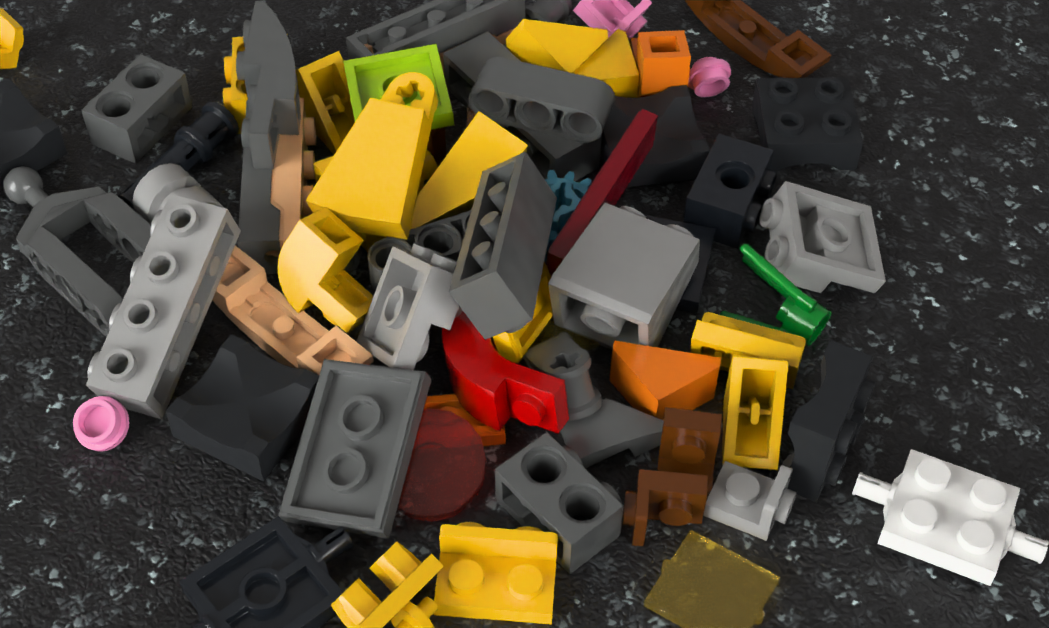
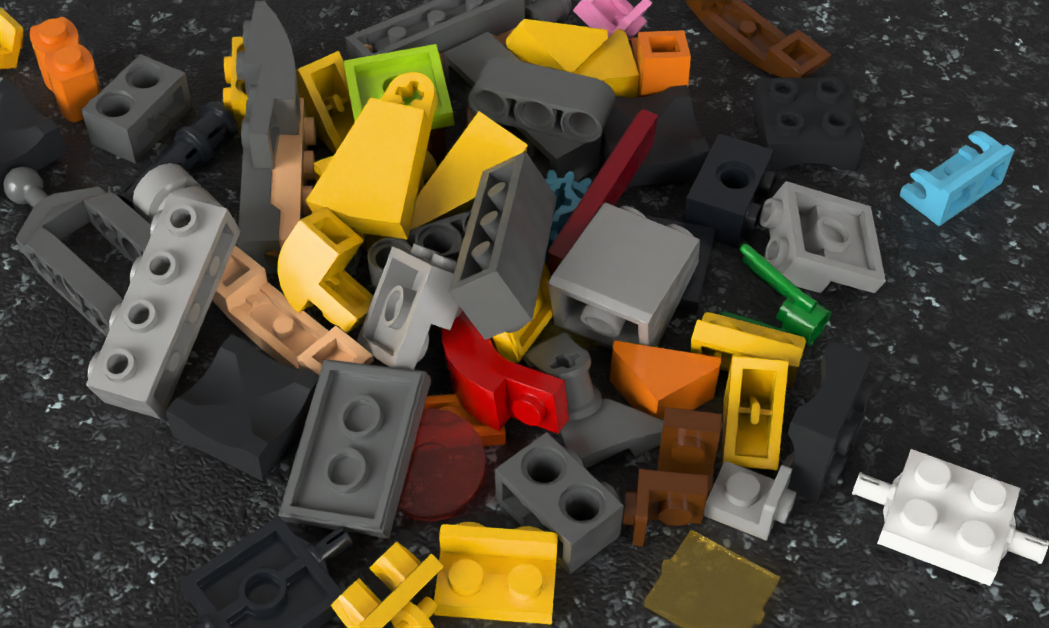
bright pink plate [73,396,129,452] -> none
bright pink plate [688,57,731,97] -> none
none -> orange brick [30,17,102,123]
none -> medium azure hinge [899,131,1014,226]

